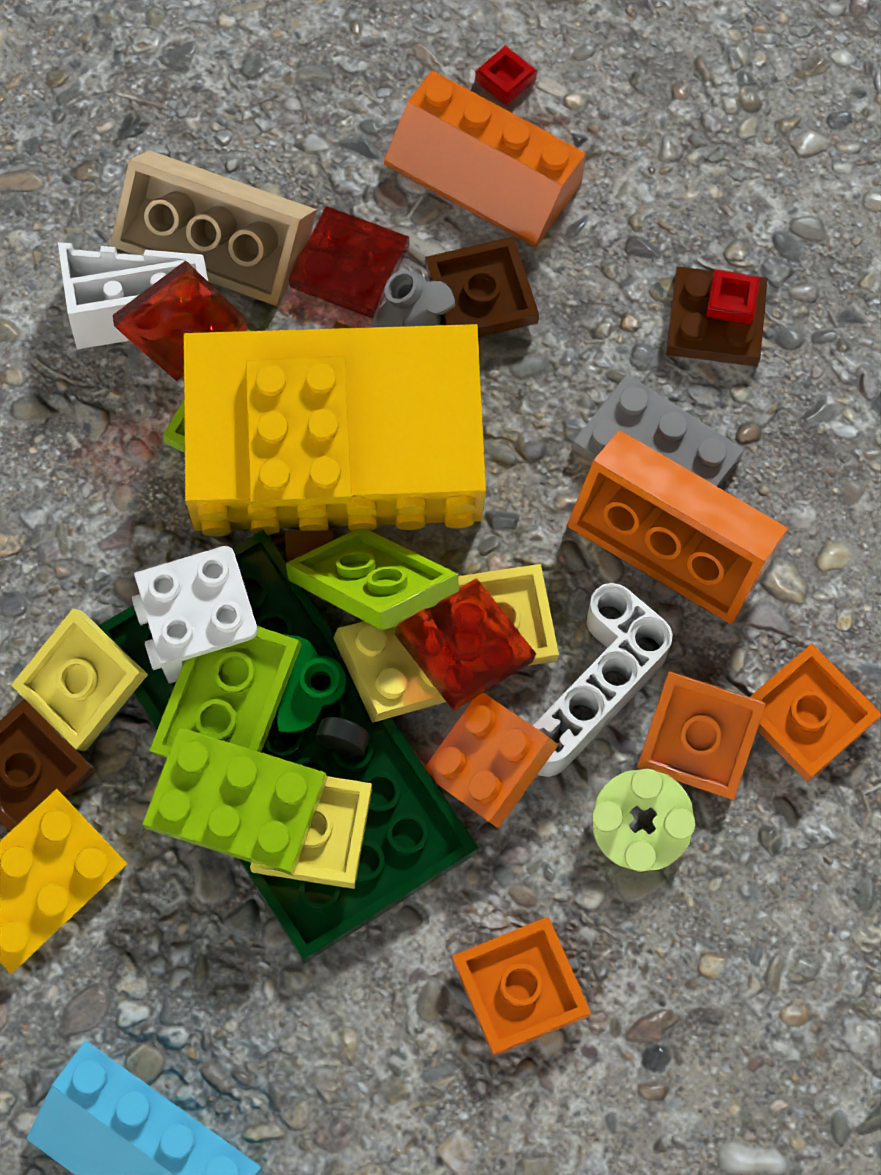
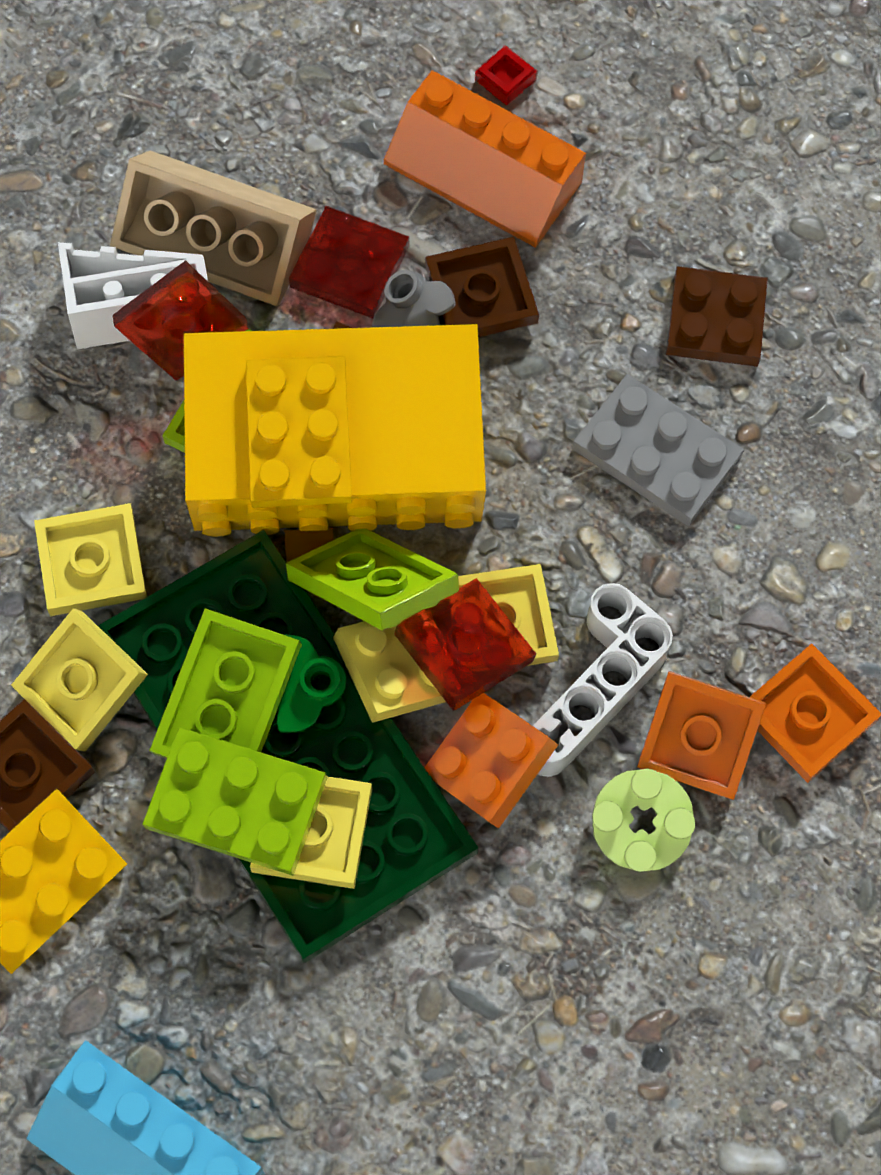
white bracket [132,546,258,684] -> none
pearl dark grey tile [315,717,370,756] -> none
orange plate [452,916,591,1057] -> none
orange slope [567,430,788,625] -> none
red tile [706,269,761,325] -> none
none -> light yellow plate [34,503,147,616]

